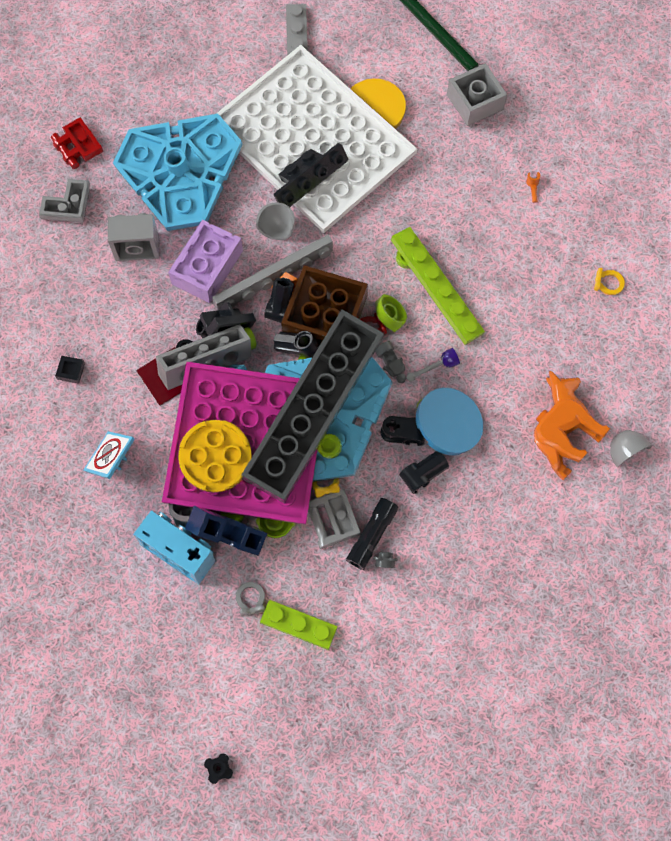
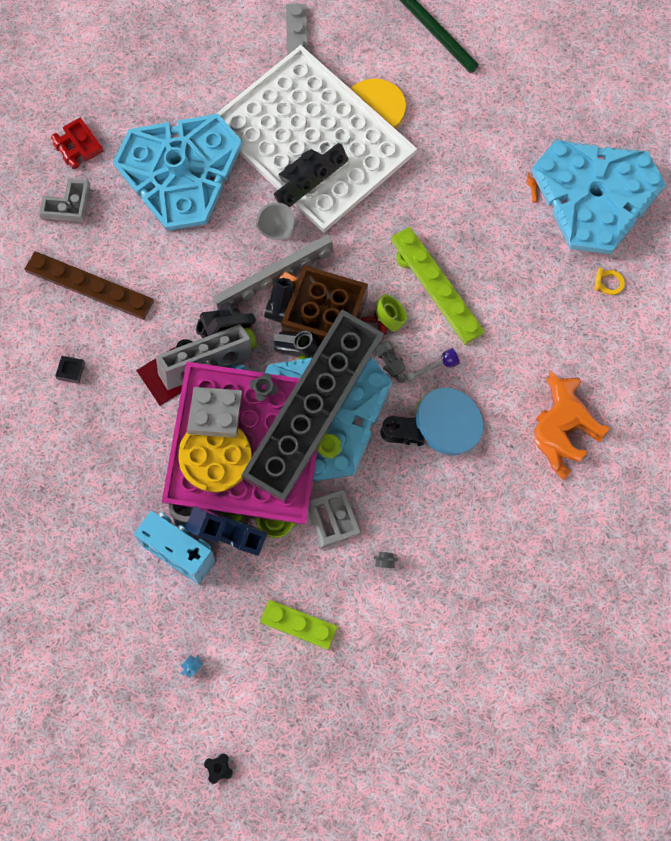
piece [83,431,135,479] -> none
light grey brick [108,213,159,261] -> none
lavender piece [168,220,243,303] -> none
light grey piece [236,582,265,616] -> none
yellow piece [312,478,340,498] -> none
black axle [346,498,399,570] -> none
black piece [399,451,449,494] -> none
light grey brick [447,63,507,126] -> none
light grey helmet [610,430,652,467] -> none
none -> reddish brown plate [24,251,154,320]
none -> dark azure plate [181,655,204,678]
none -> light grey plate [187,387,242,438]
none -> dark grey plate [250,373,278,401]
none -> medium azure plate [531,140,666,254]

